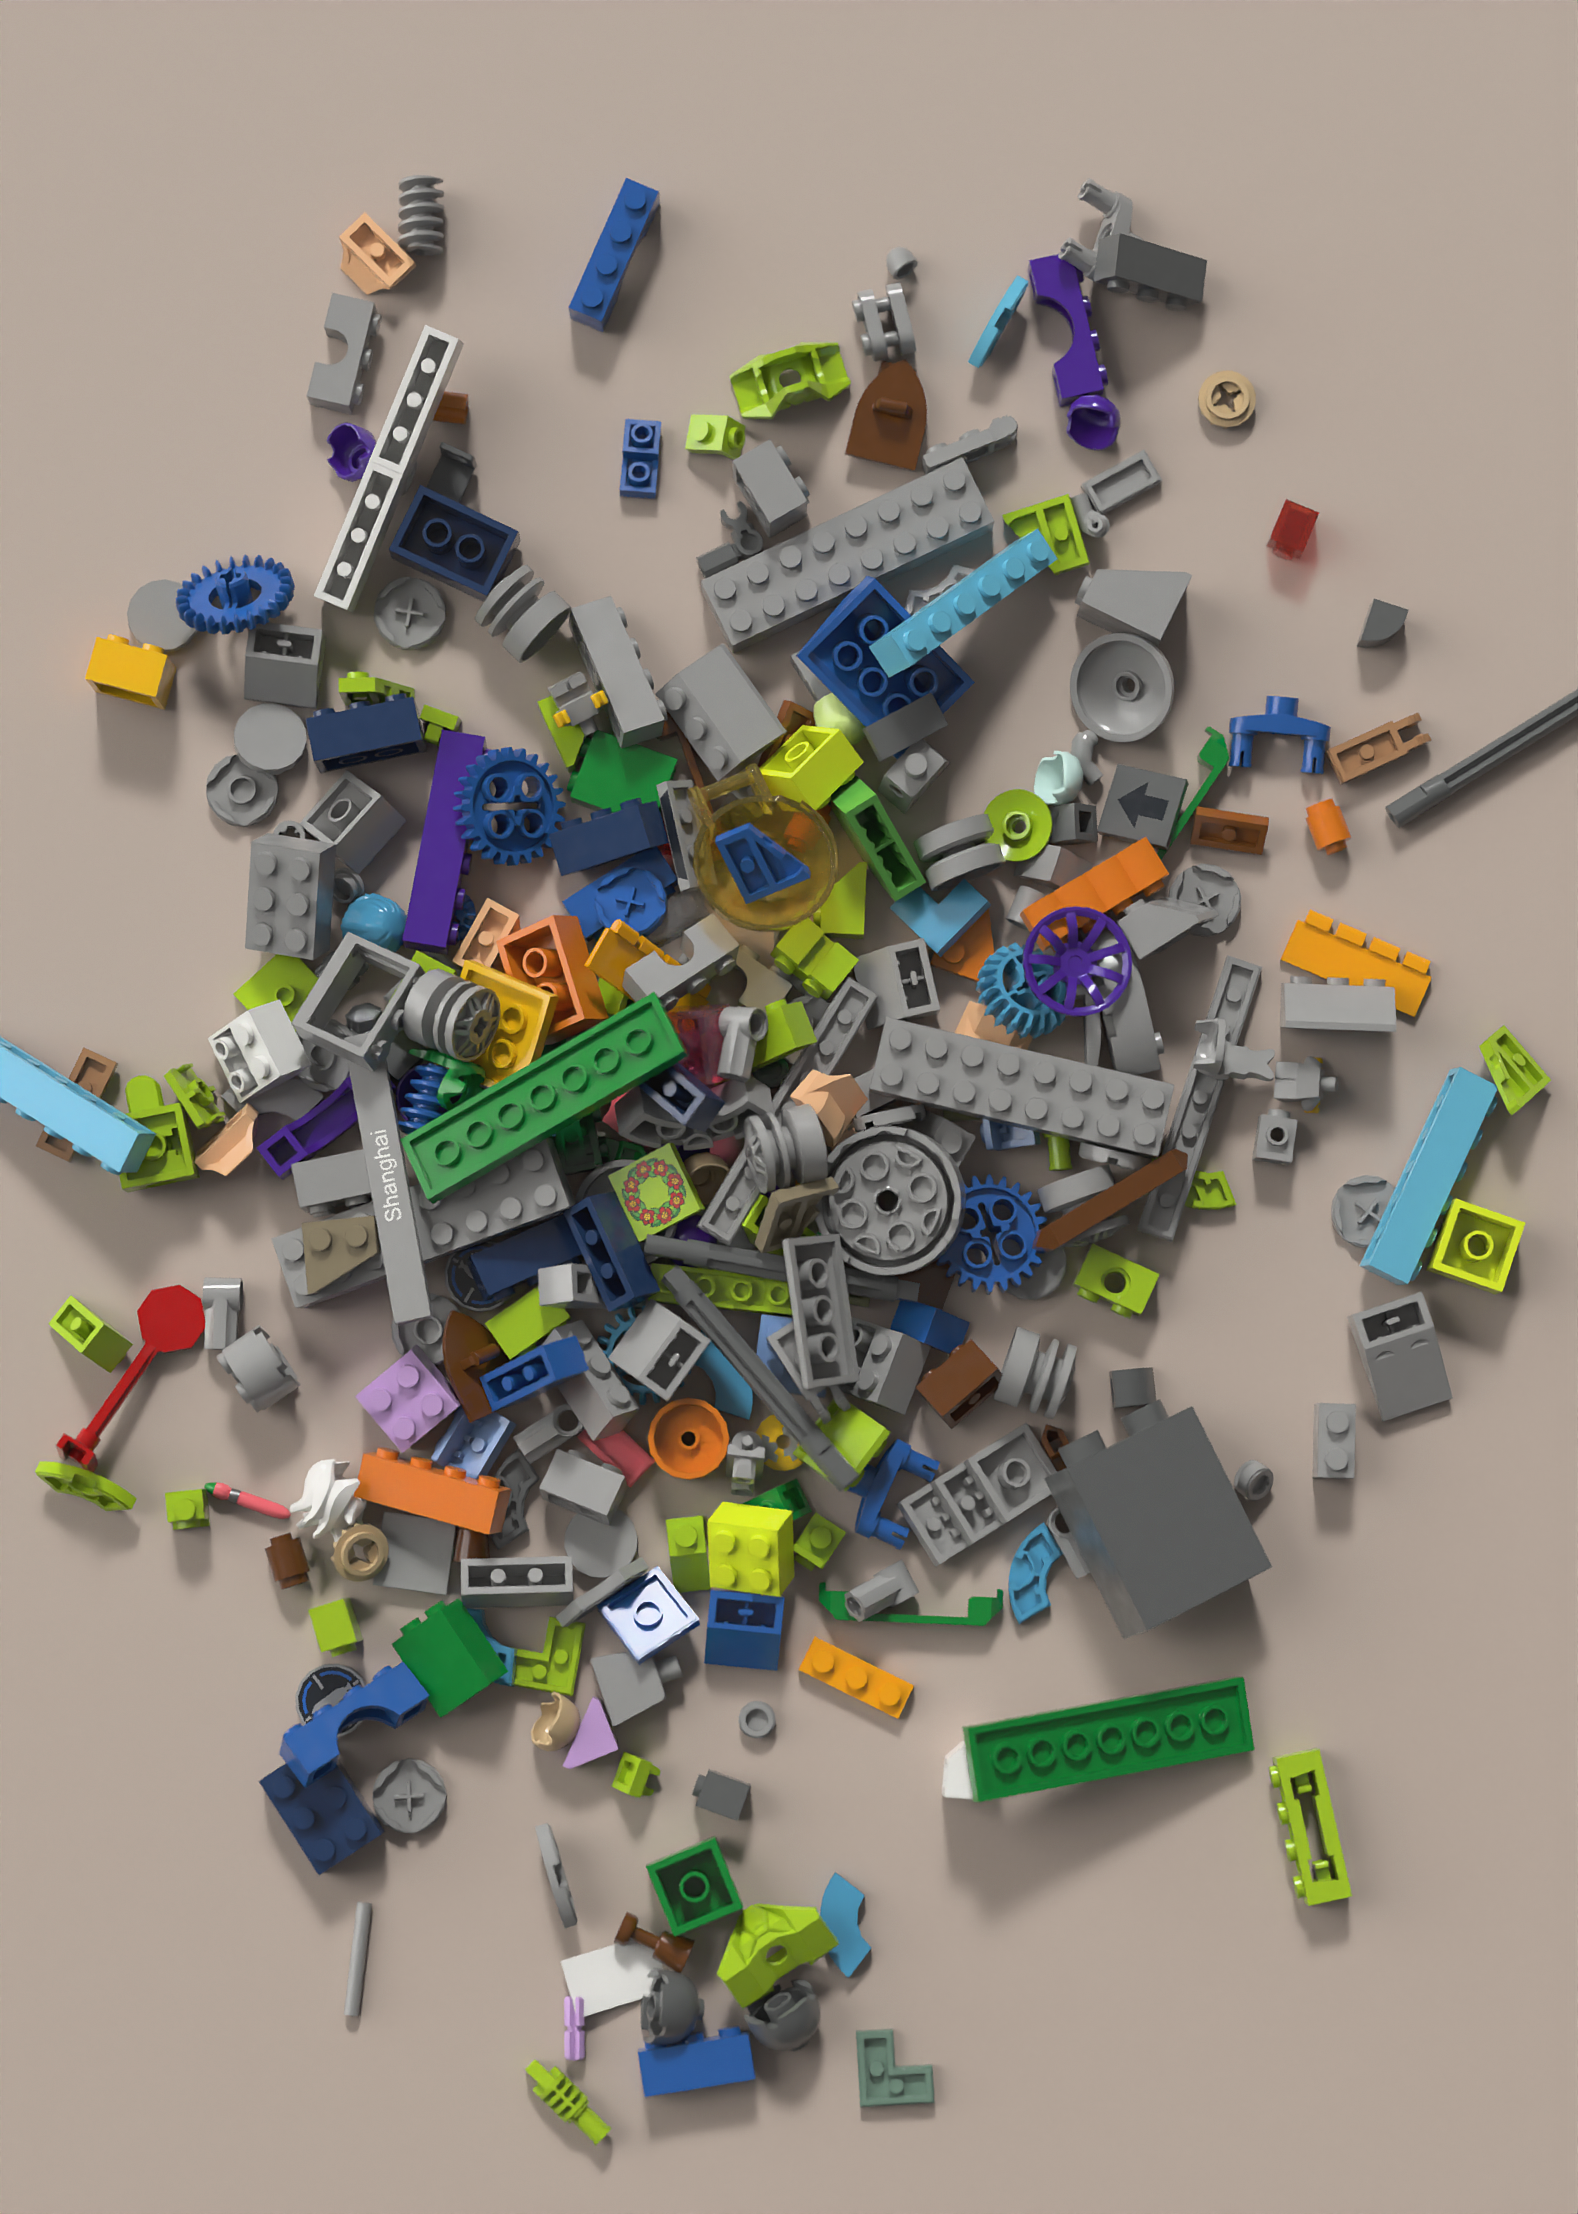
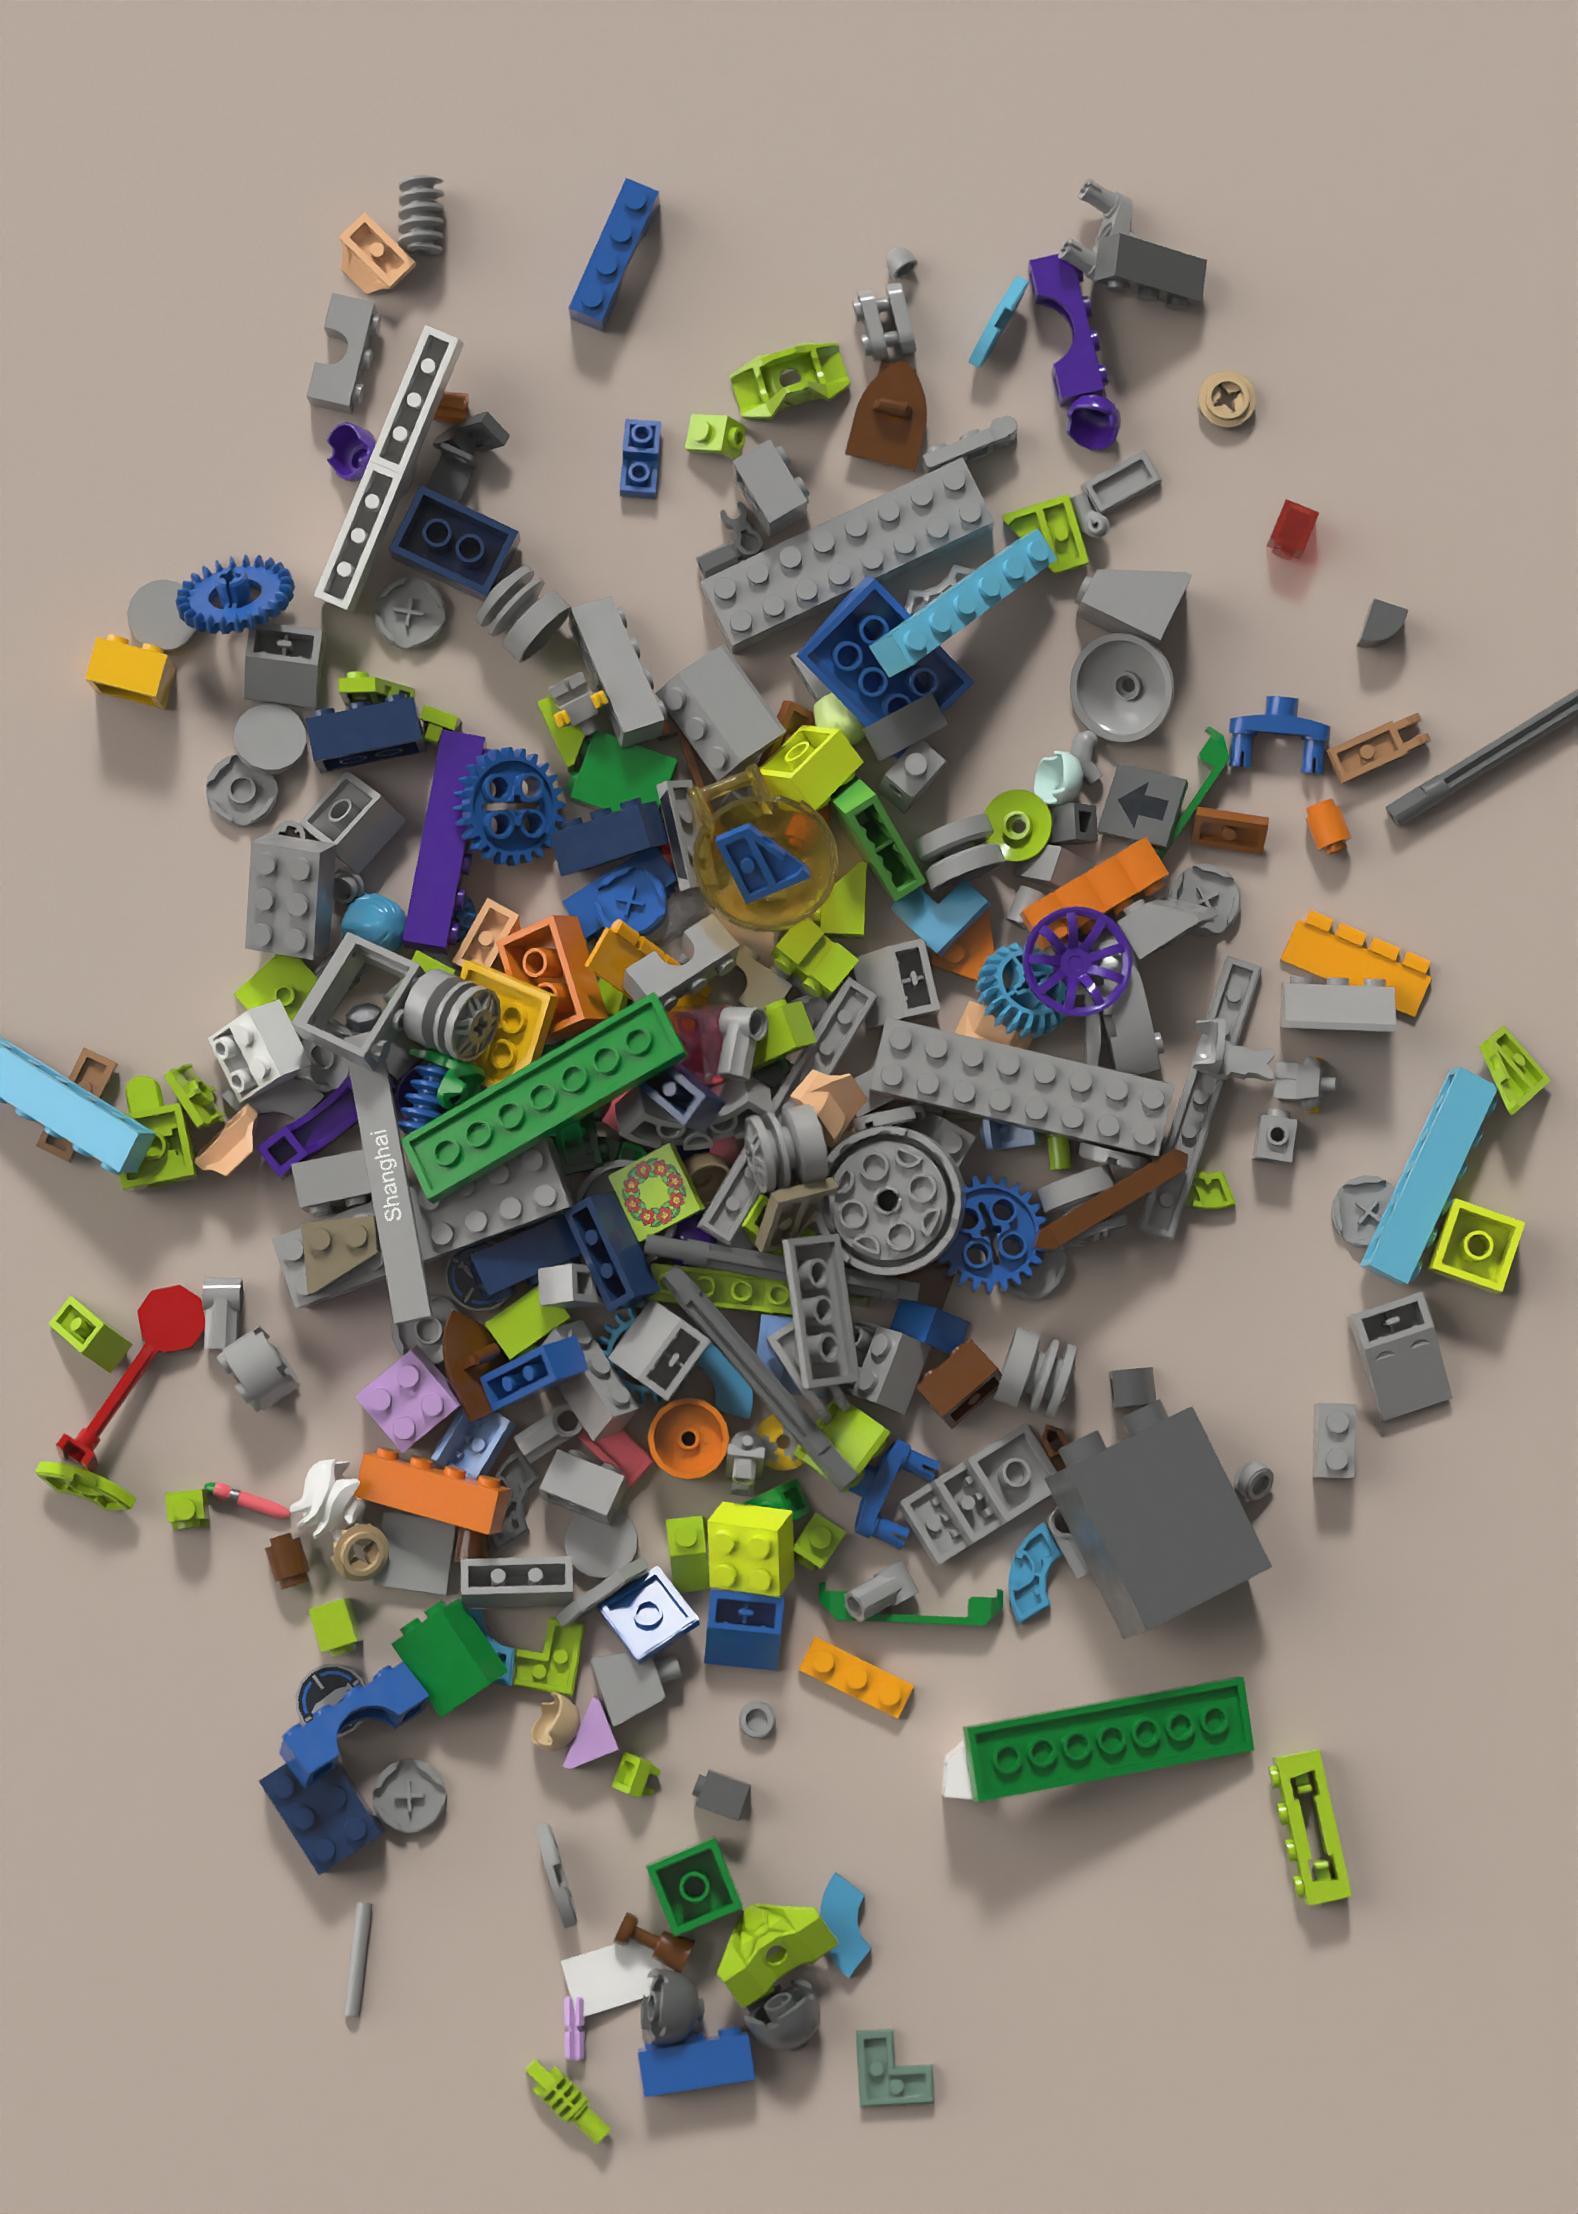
lime brick [1072,1244,1160,1319] -> none
none -> dark grey slope [432,411,510,455]

